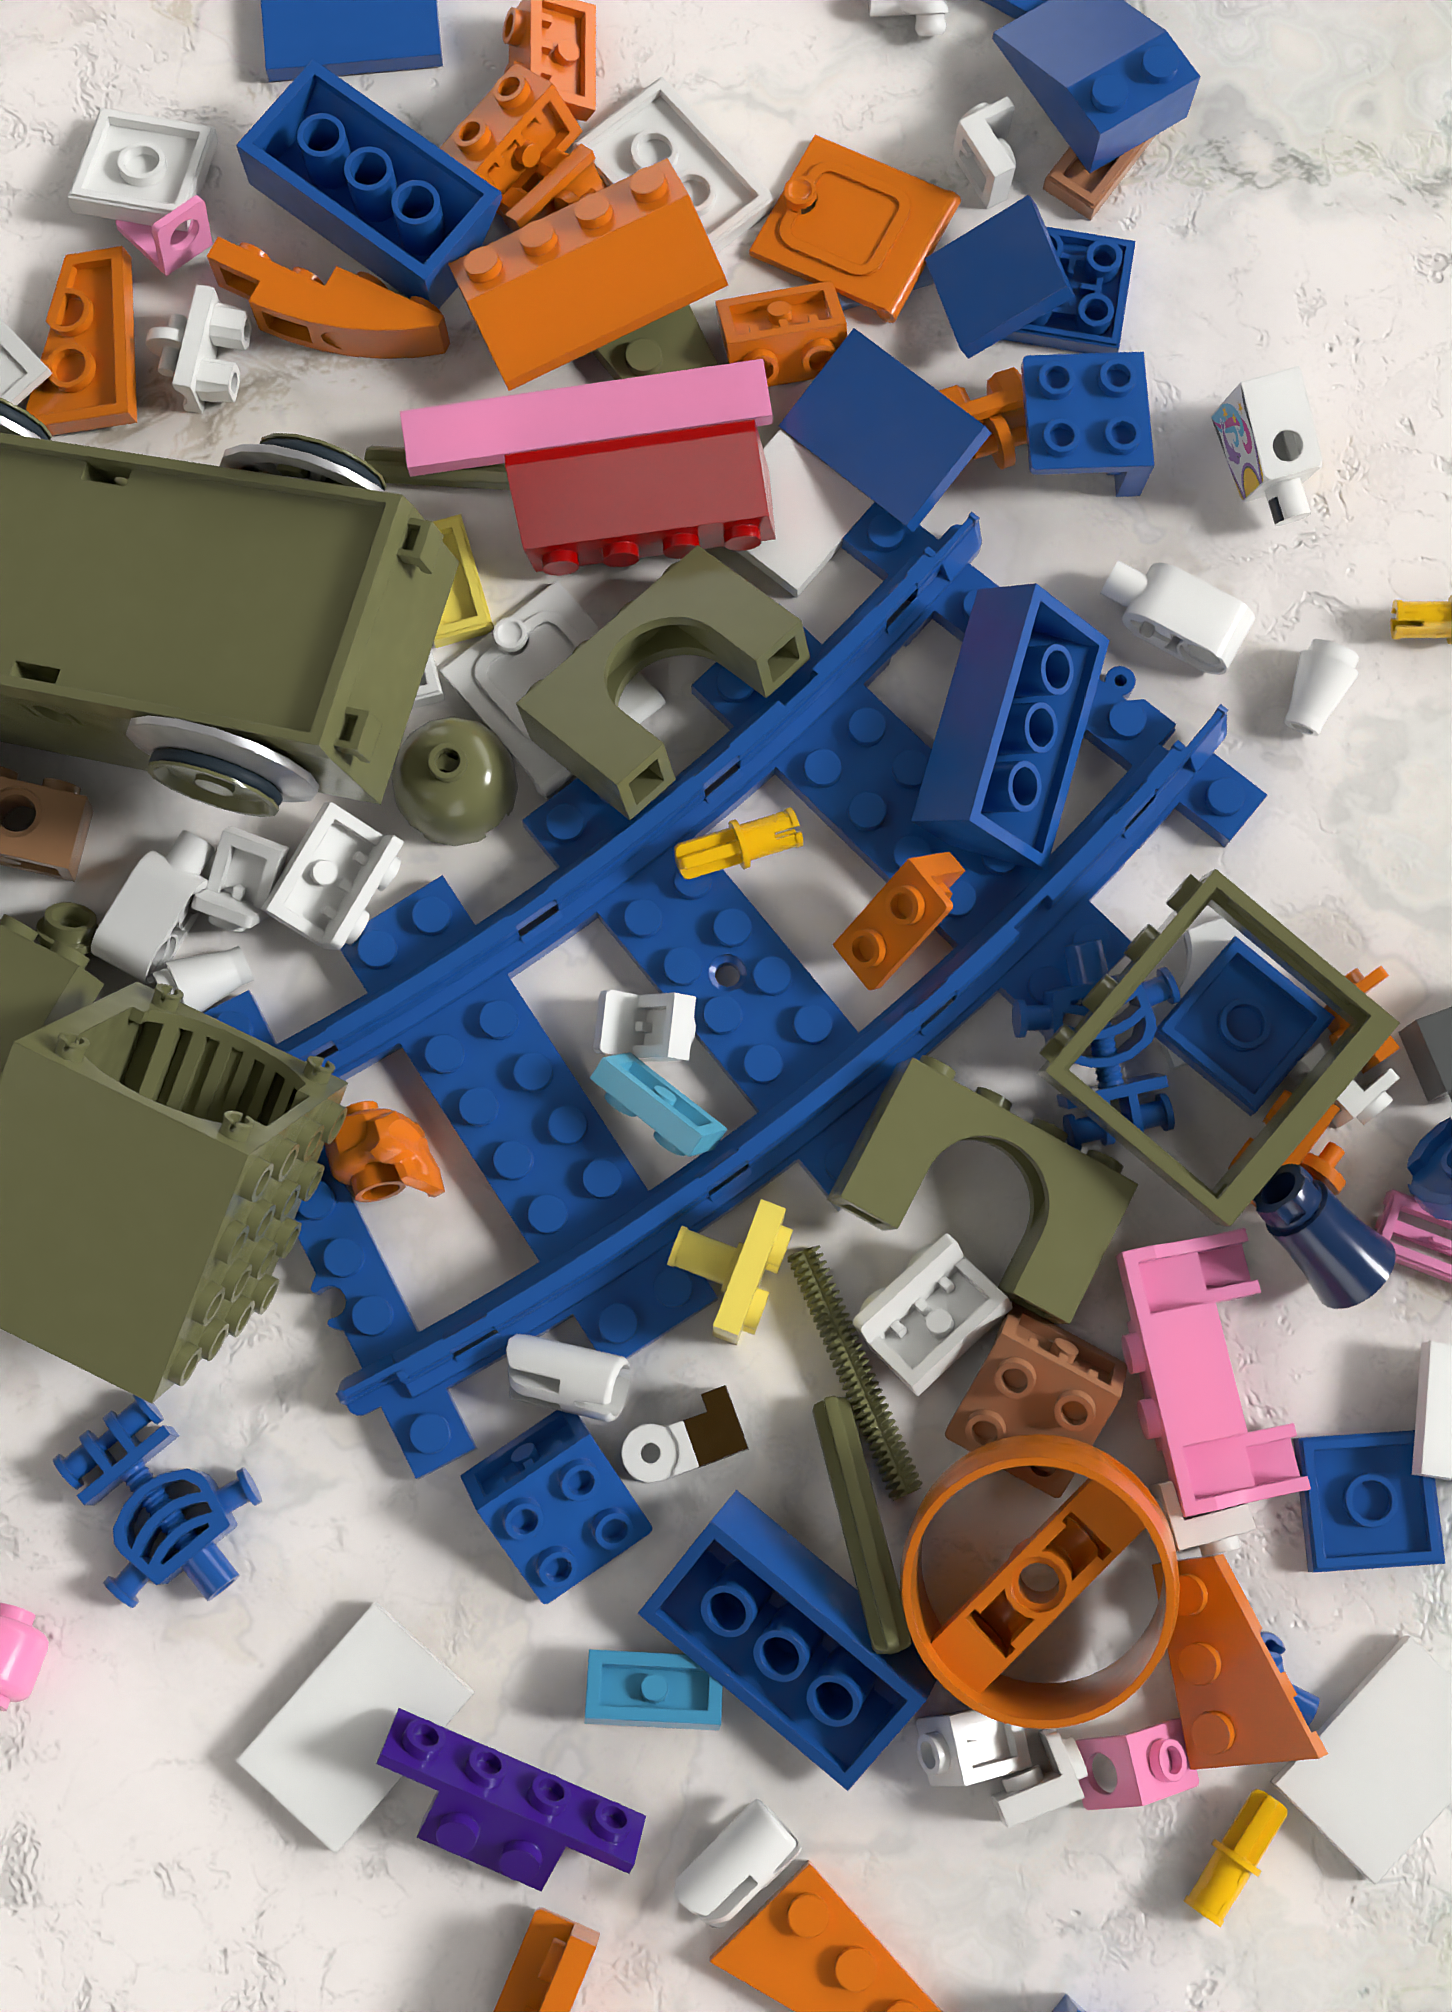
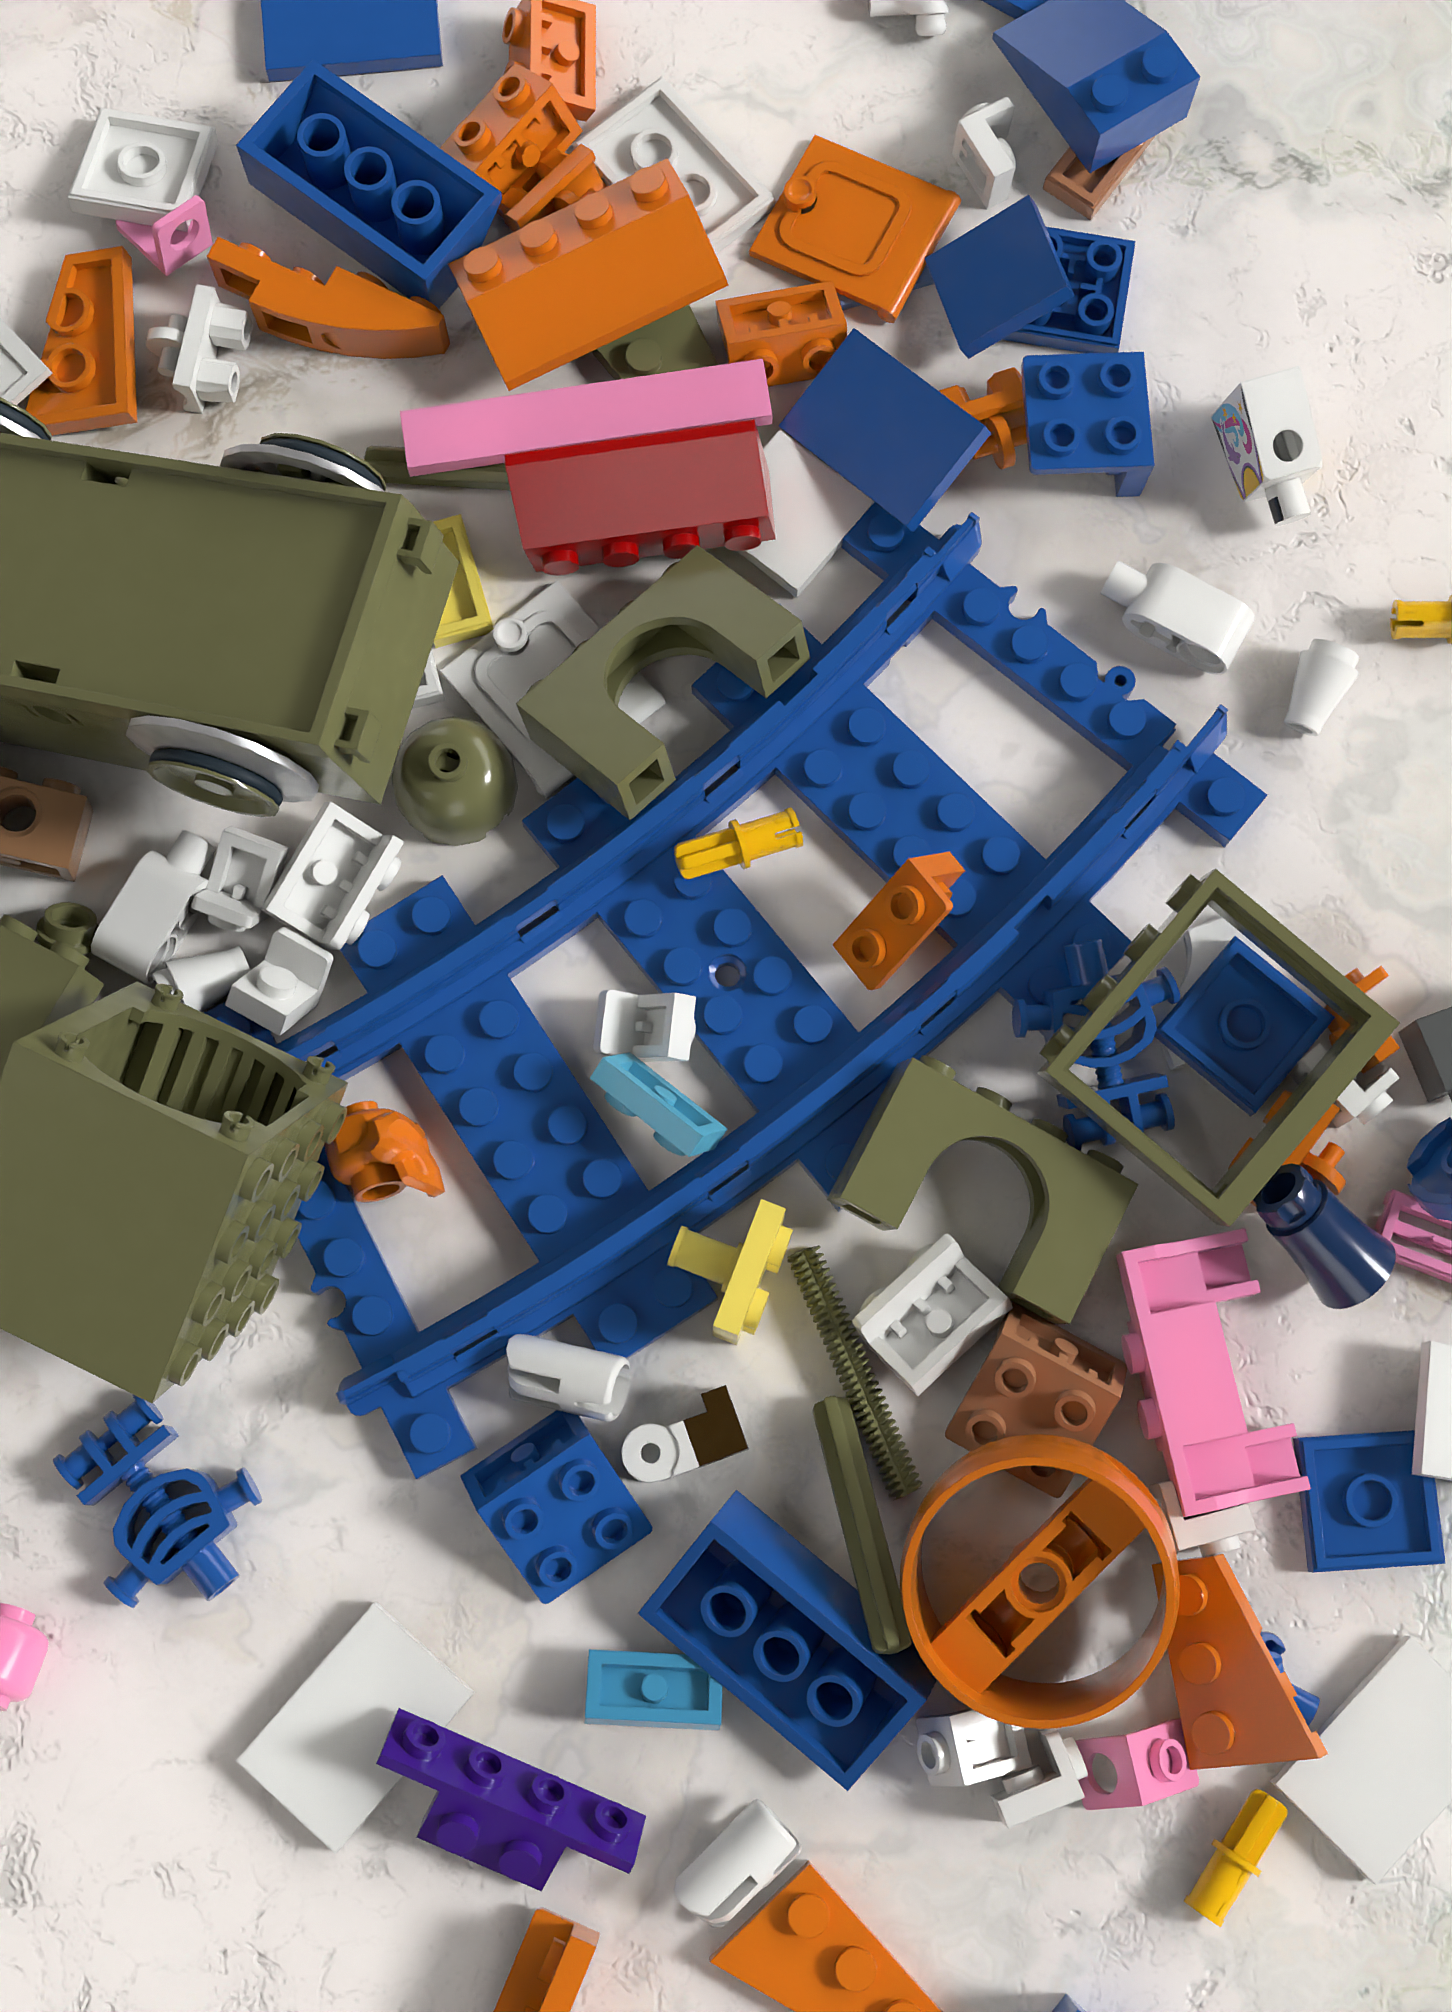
blue slope [911,583,1110,870] -> none
none -> white bracket [225,927,333,1036]

